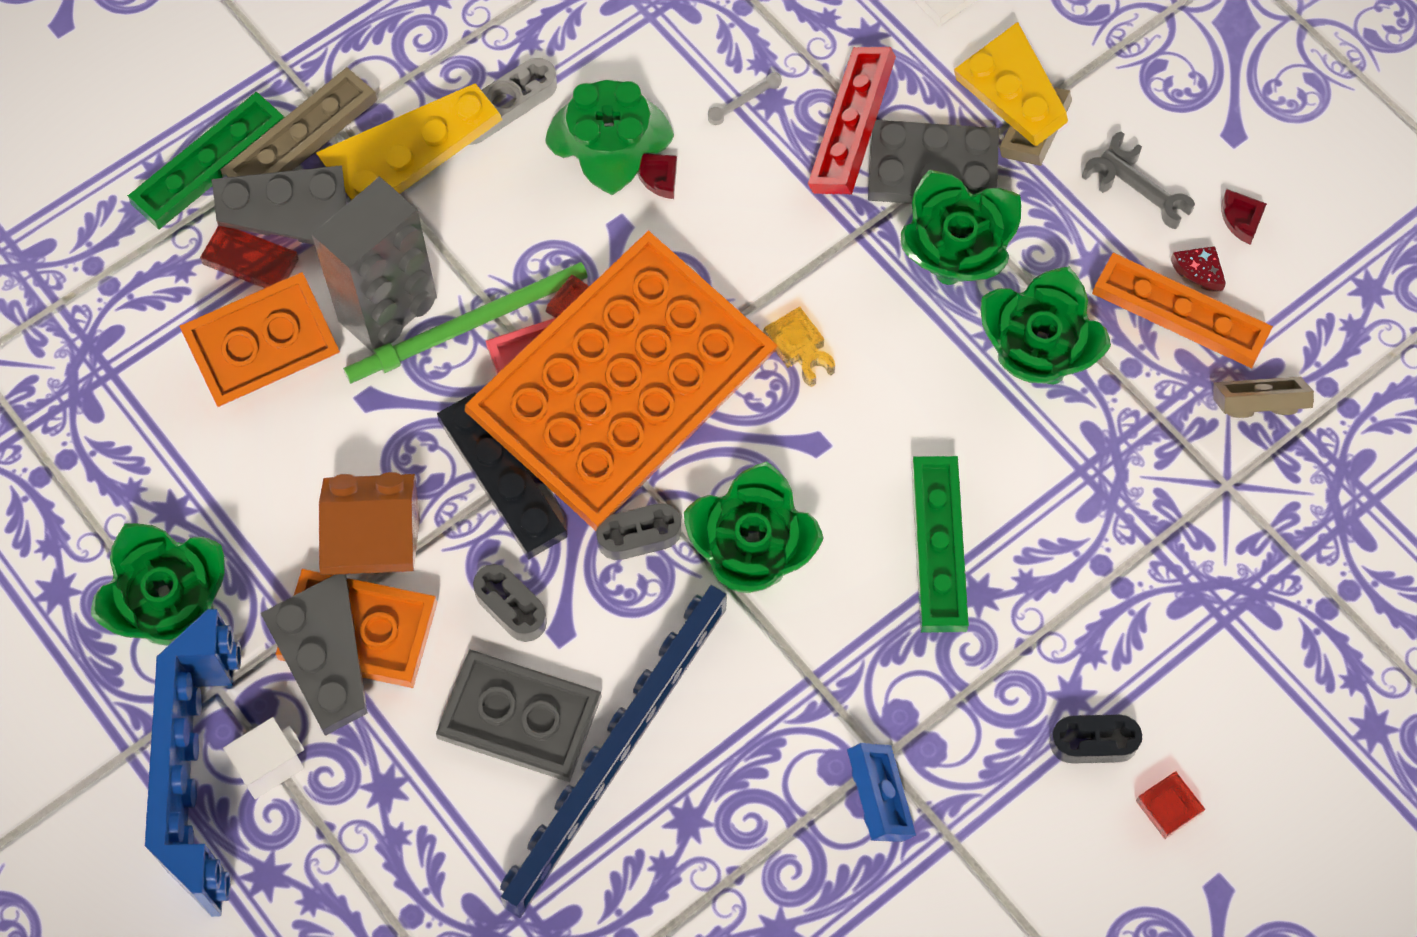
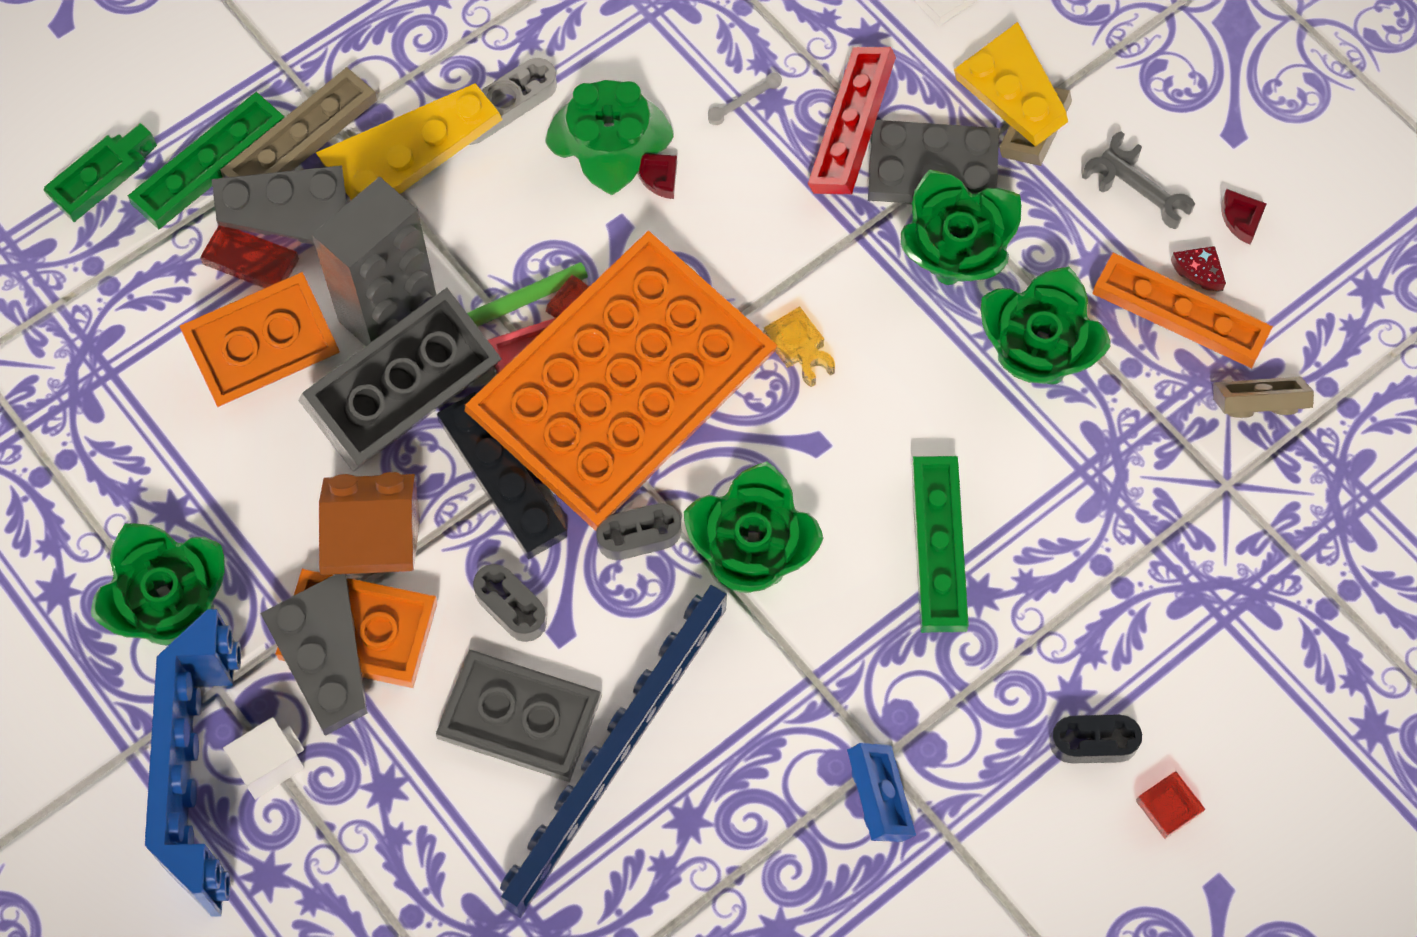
none -> green hinge [43,123,157,222]
none -> dark grey brick [298,287,502,472]

